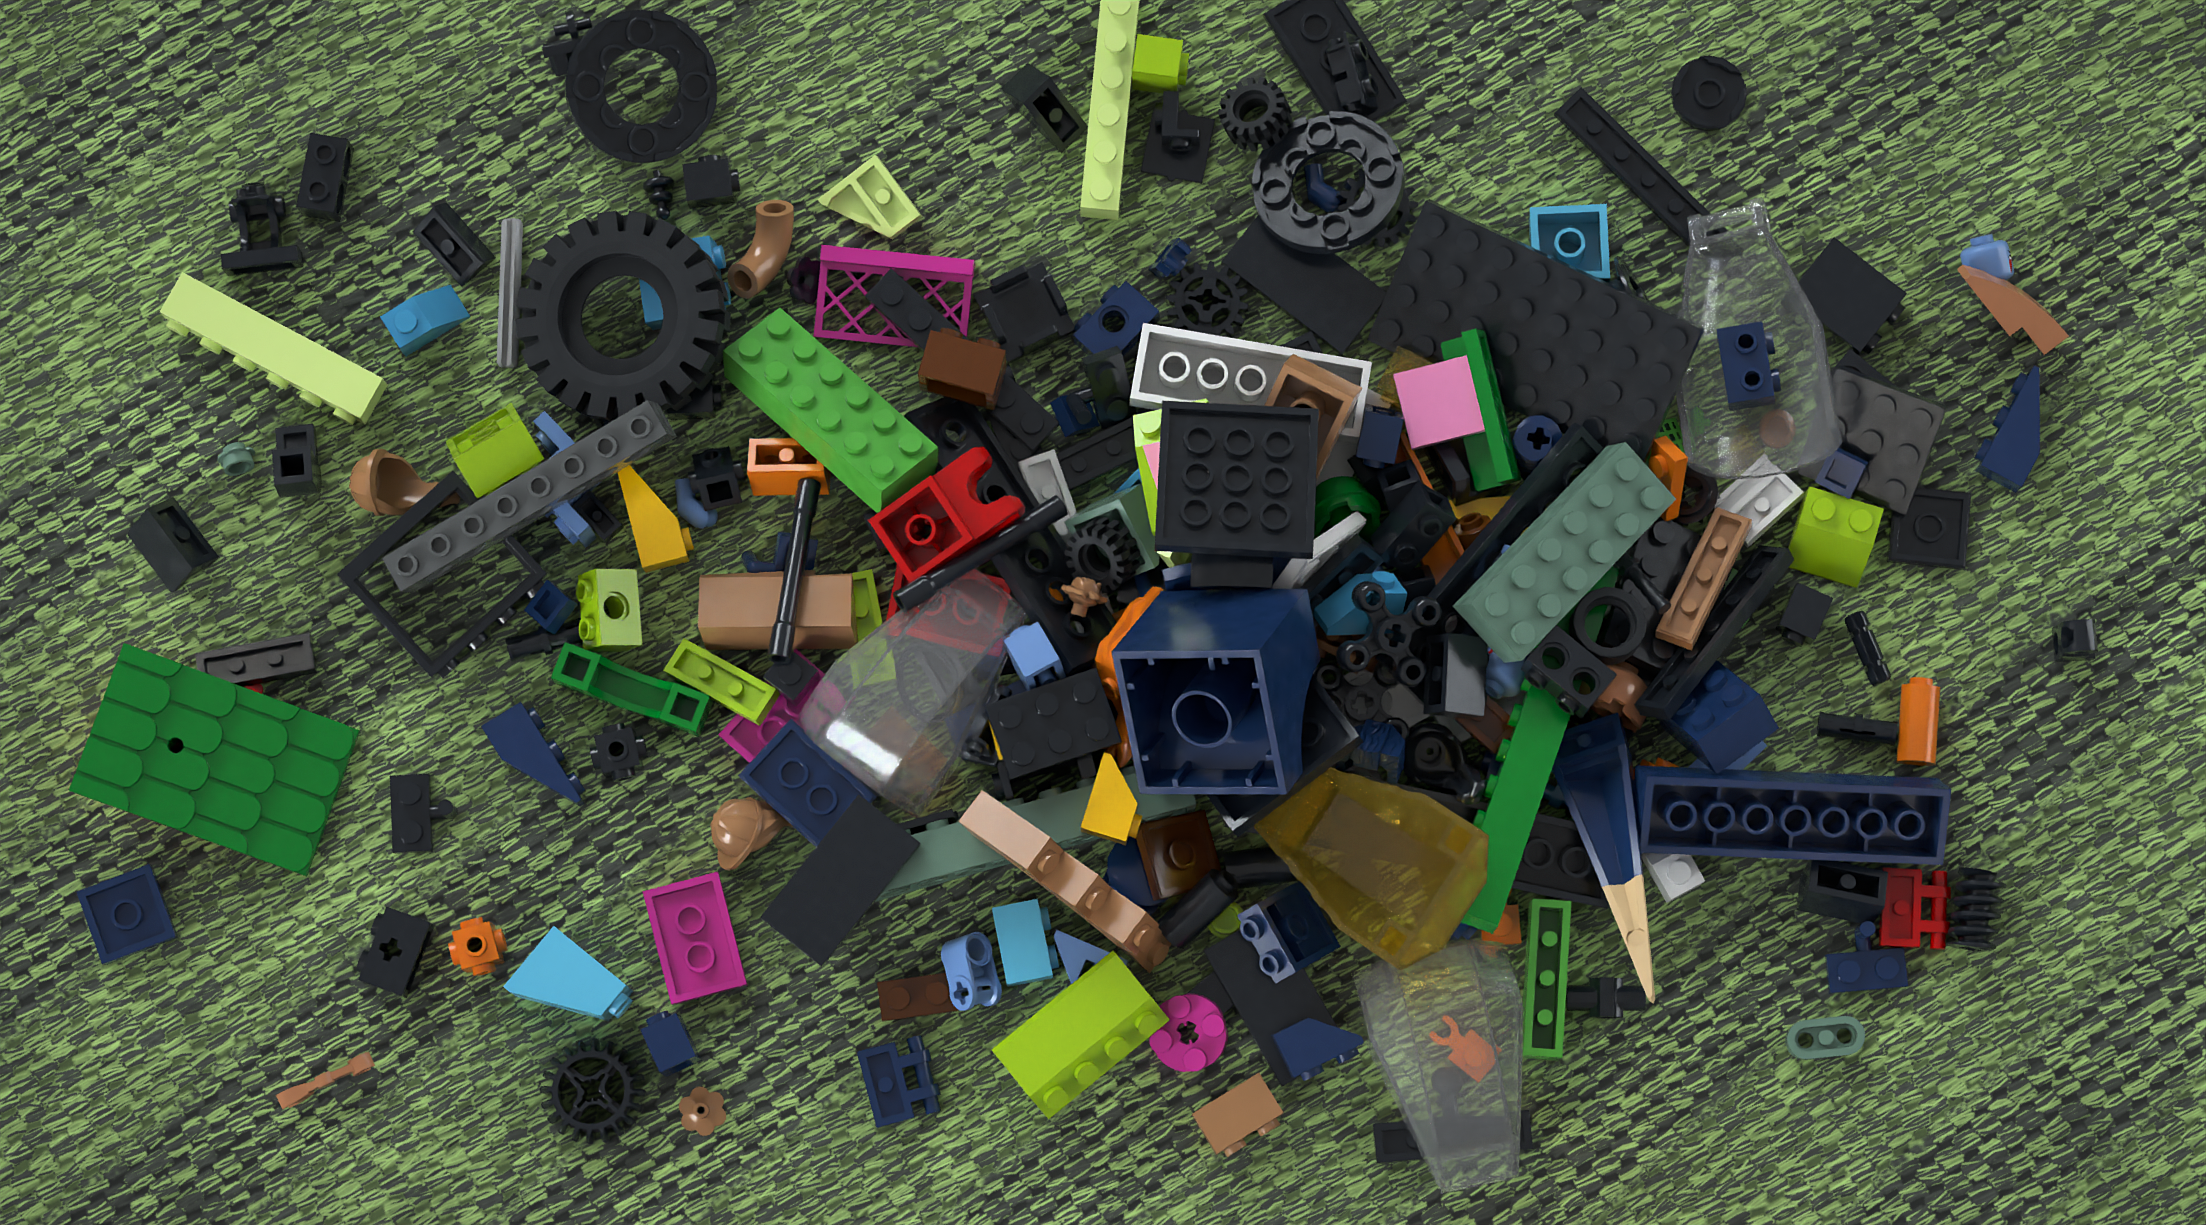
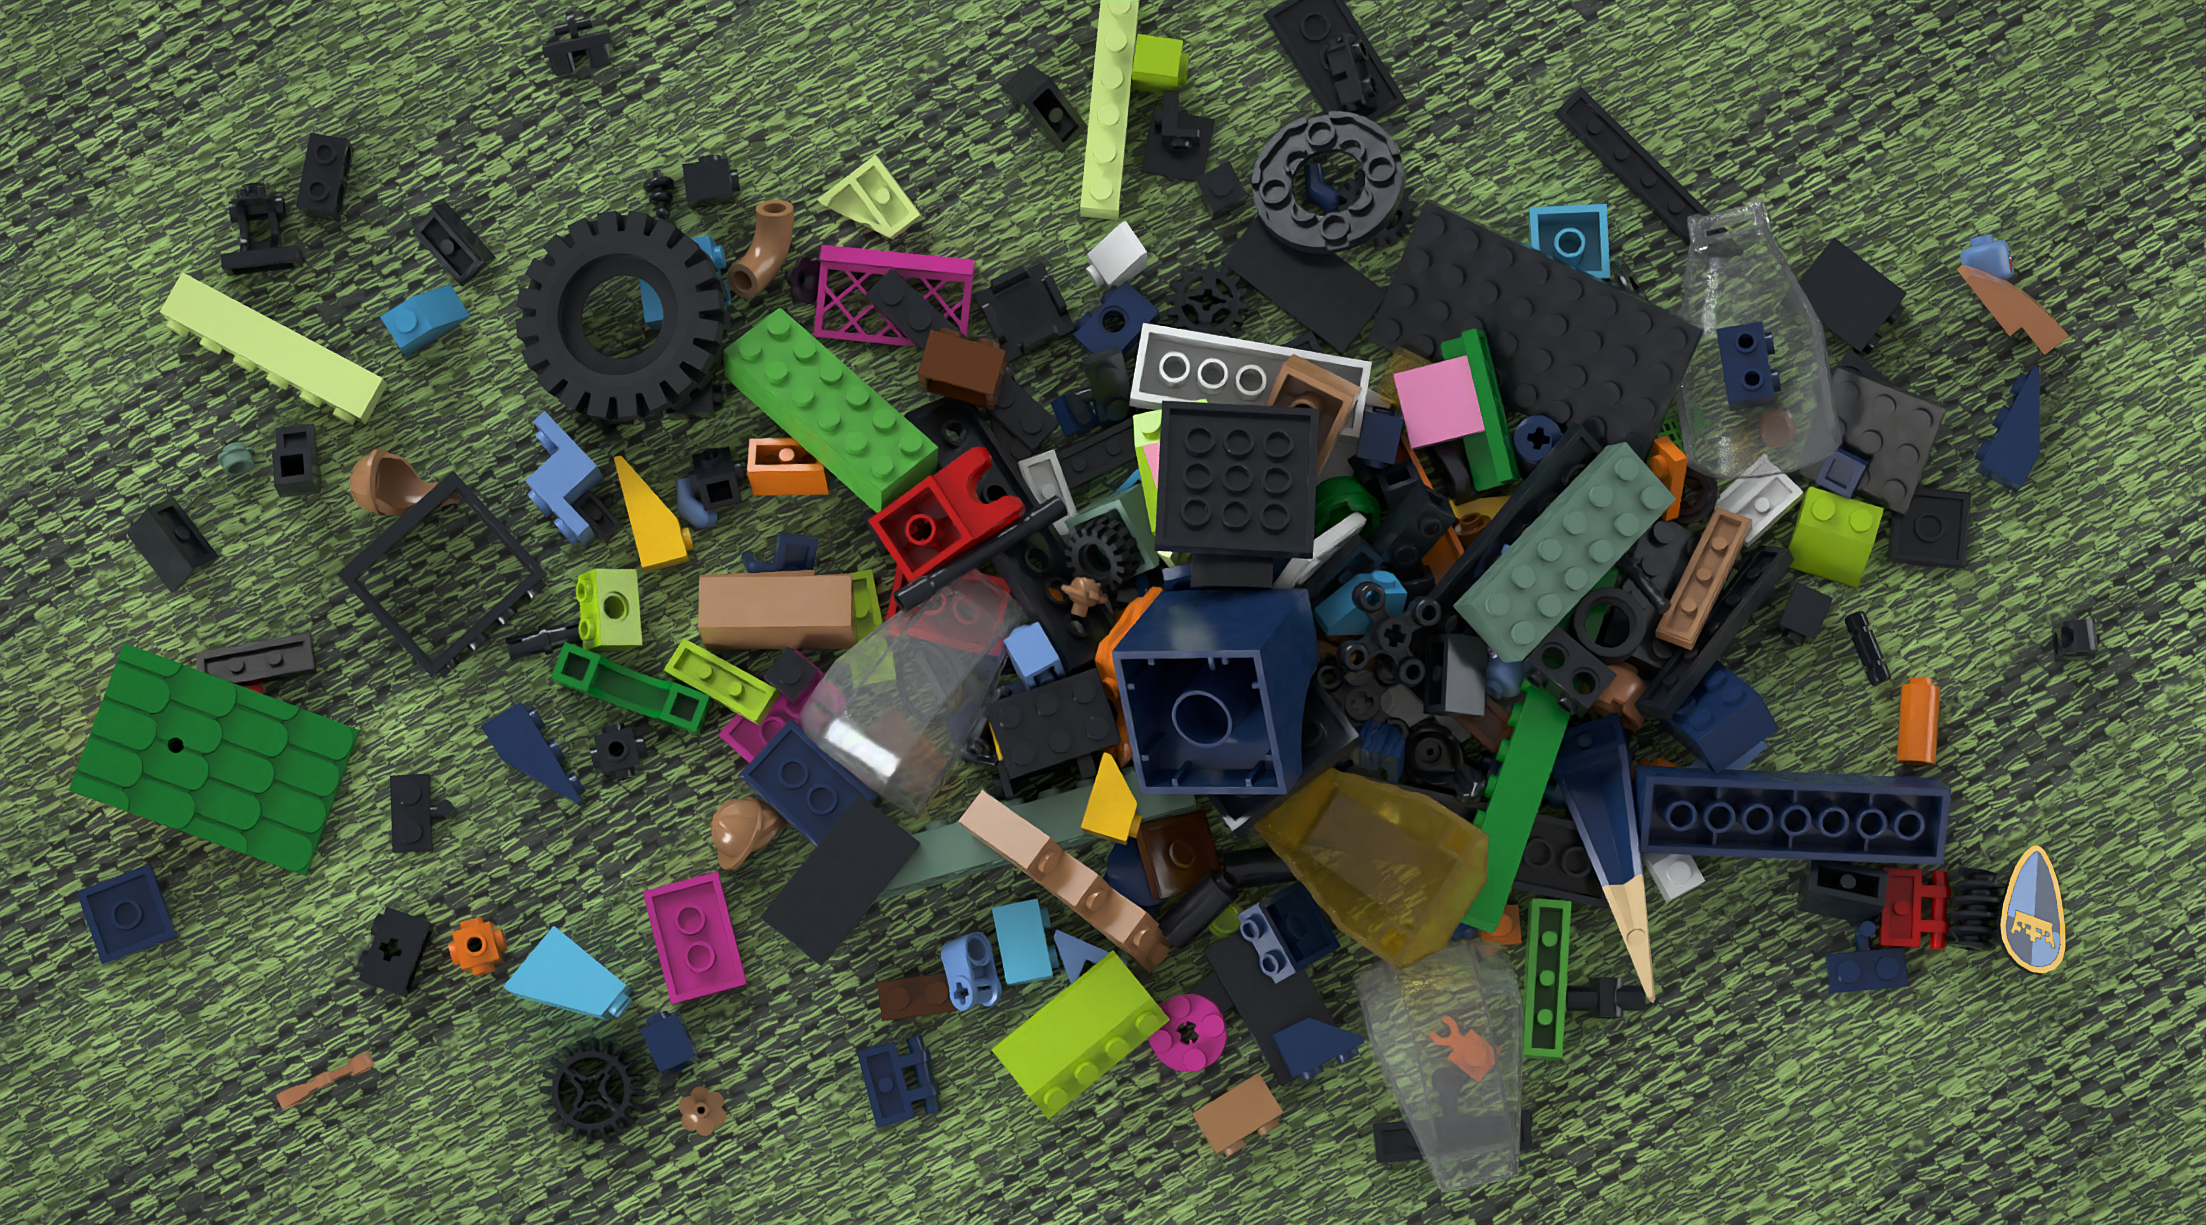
dark grey brick [382,400,677,593] -> none
lime slope [445,402,544,499] -> none
light grey axle [497,218,523,368] -> none
dark blue plate [524,579,578,635] -> none
black plate [565,10,718,163] -> none
black piece [767,478,821,664] -> none
black piece [897,809,959,835] -> none
dark blue plate [1148,238,1192,279] -> none
black tyre [1218,77,1292,151] -> none
black tile [1670,55,1747,132] -> none
sand green plate [1785,1016,1865,1060] -> none
black pin [1816,712,1898,746] -> none
none -> white slope [1085,221,1147,291]
none -> black brick [1195,161,1247,221]
none -> shield [1997,845,2066,975]

